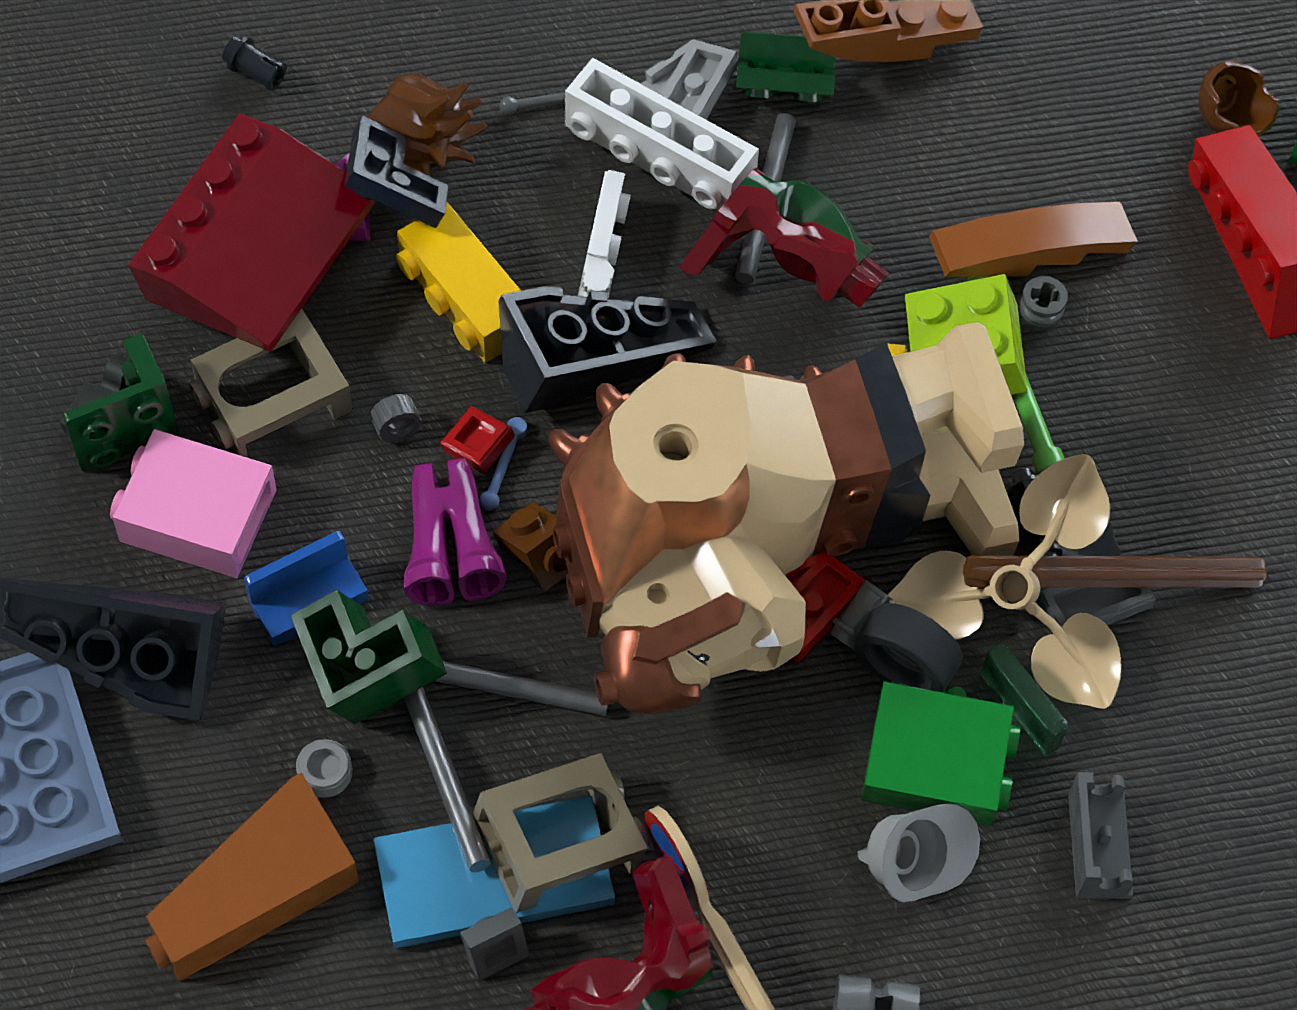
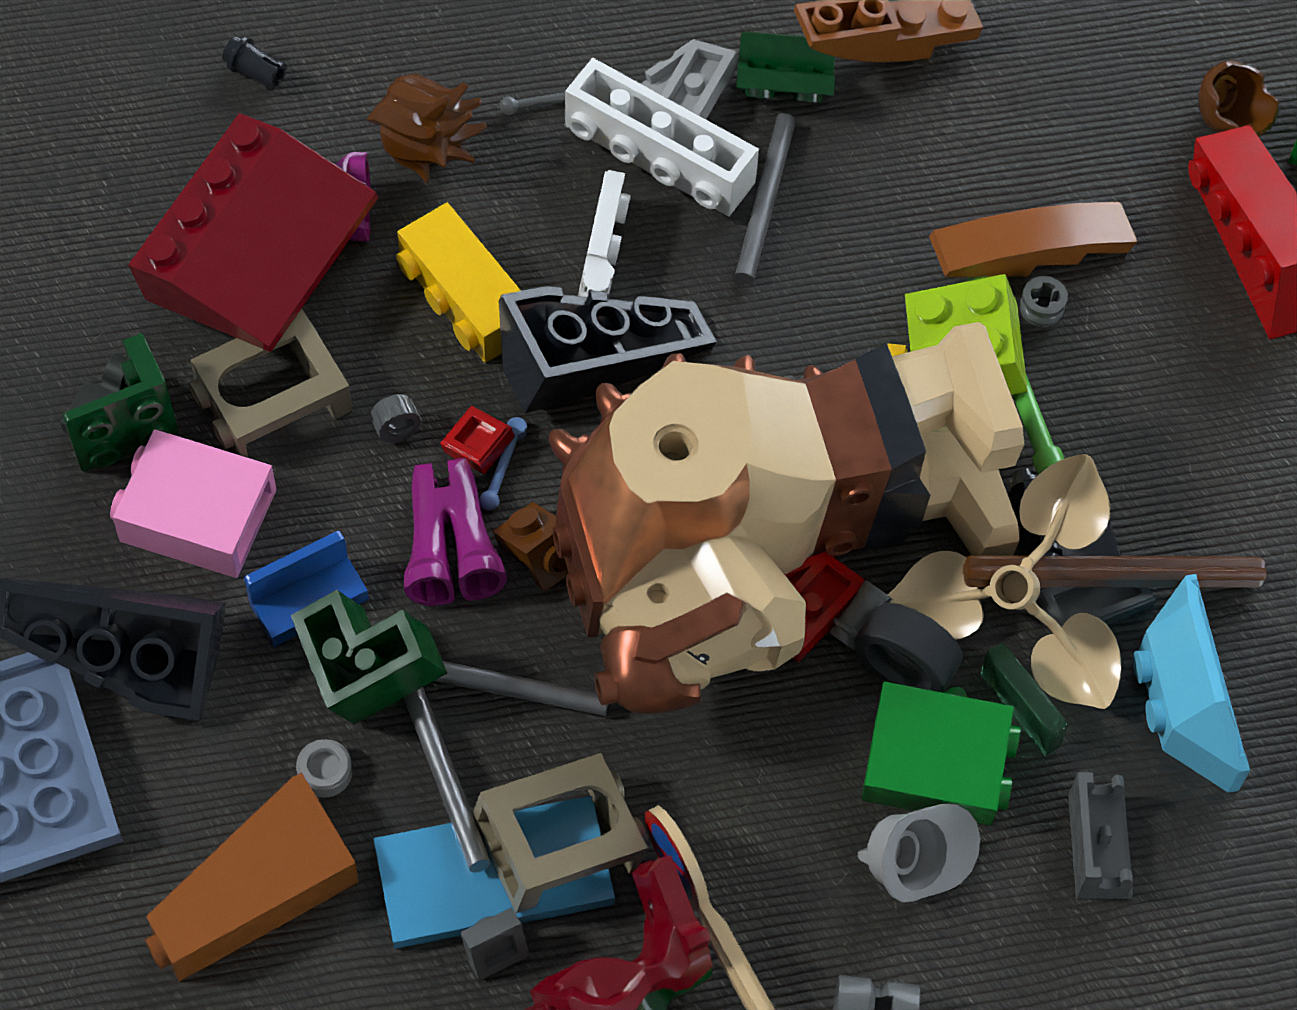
black plate [344,116,448,228] -> none
dark red hips [679,168,889,308] -> none
none -> medium azure wedge [1133,574,1250,793]

